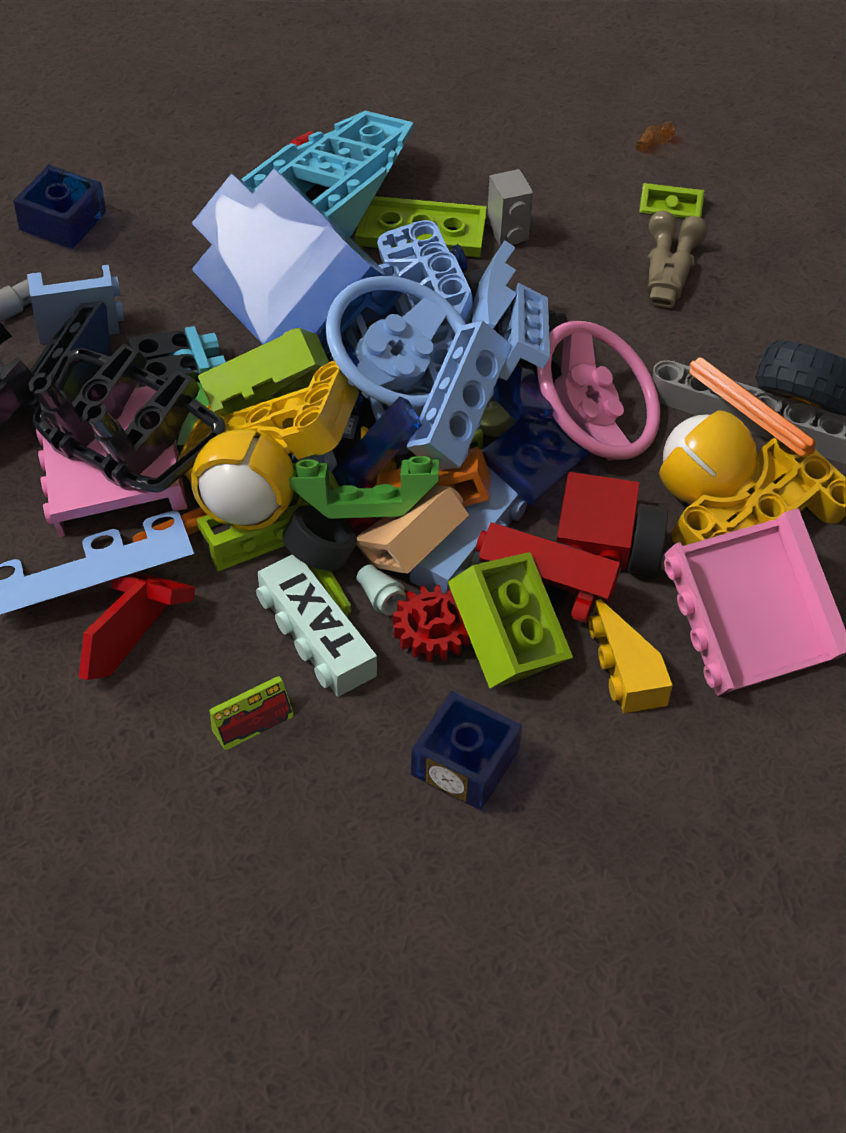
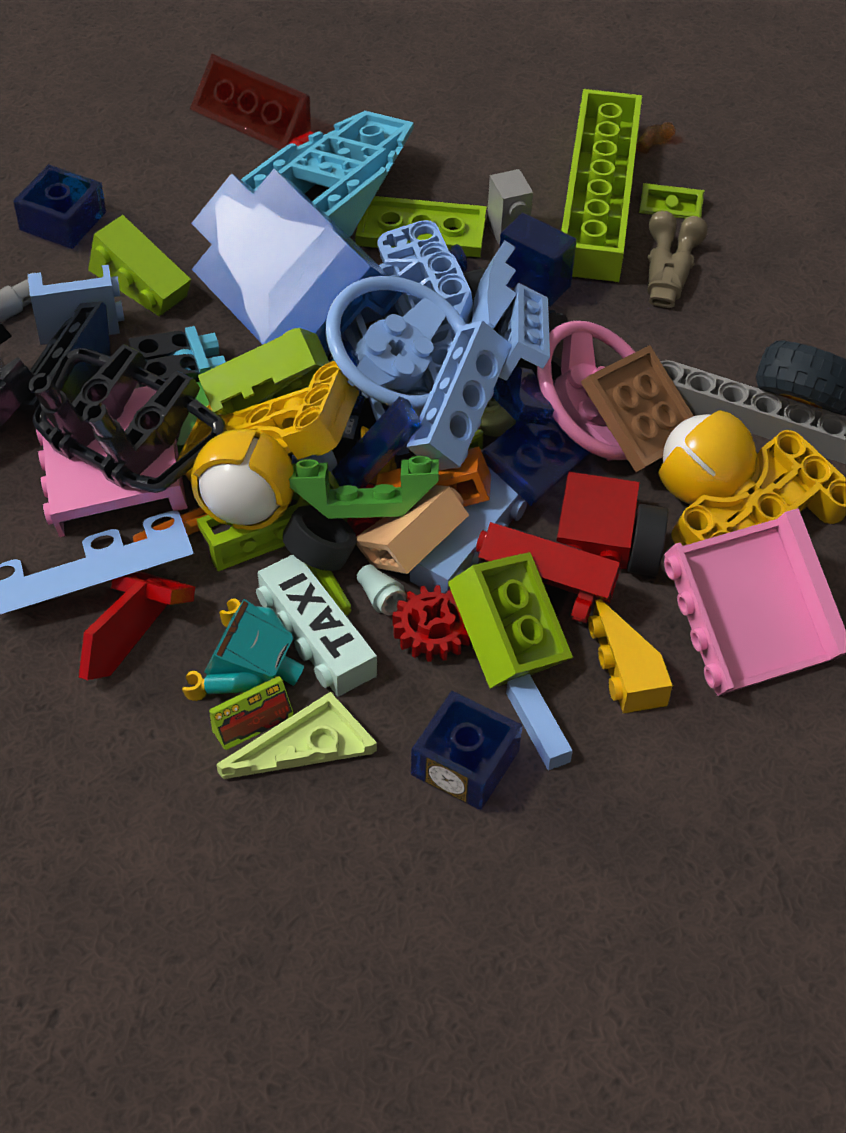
orange axle [689,357,816,458] -> none
none -> lime wedge [88,215,191,316]
none -> teal torso [182,599,304,701]
none -> clear red slope [190,54,311,149]
none -> yellowish green wing [217,692,377,779]
none -> clear blue piece [500,213,577,307]
none -> light blue piece [506,674,572,770]
none -> lime brick [556,89,642,282]
none -> medium nougat plate [581,345,694,472]

